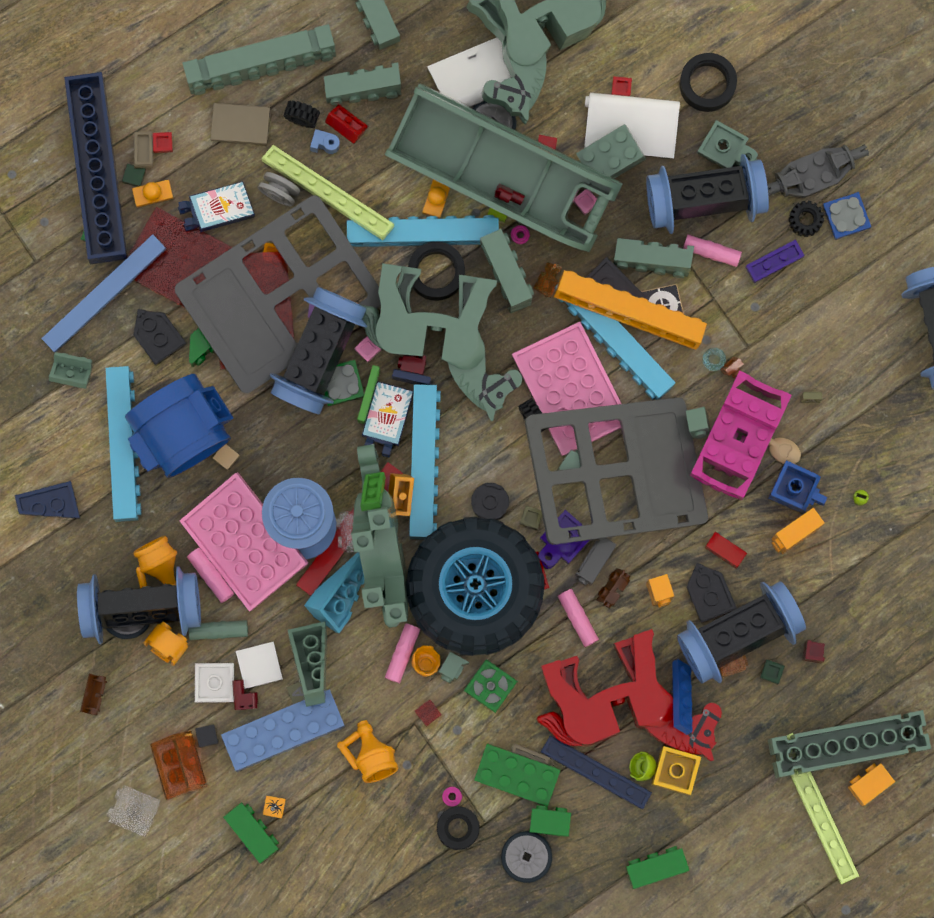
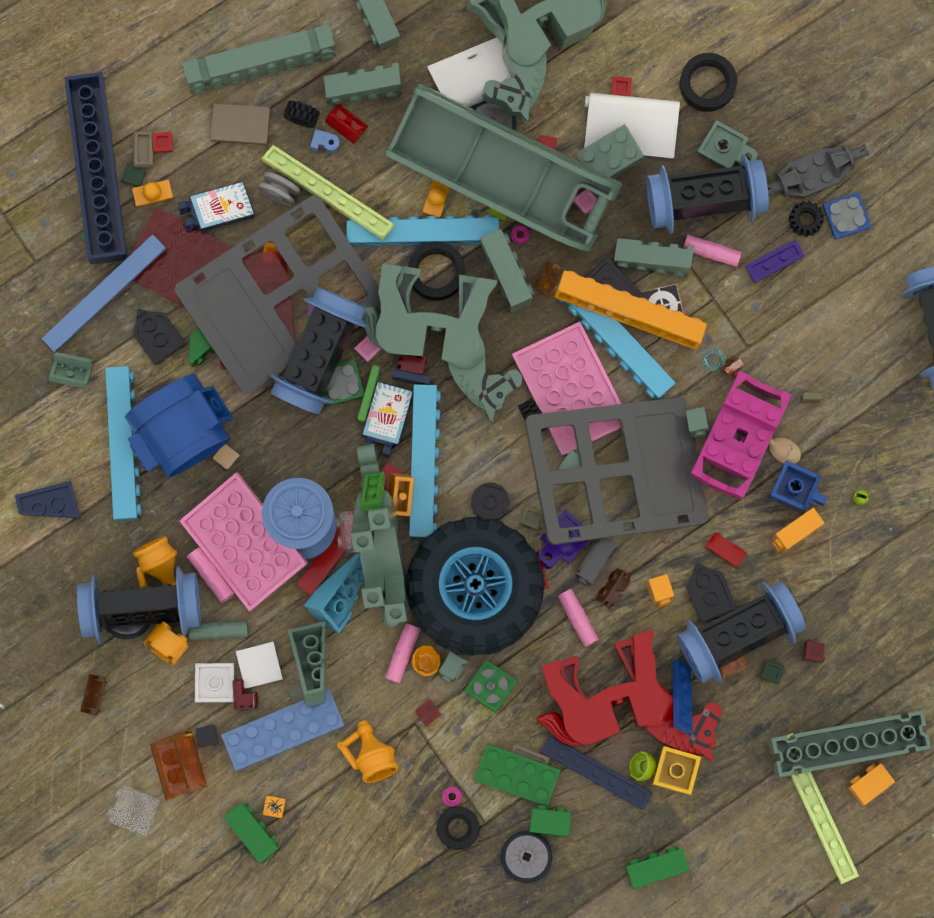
dark red piece [494,183,525,205] -> none

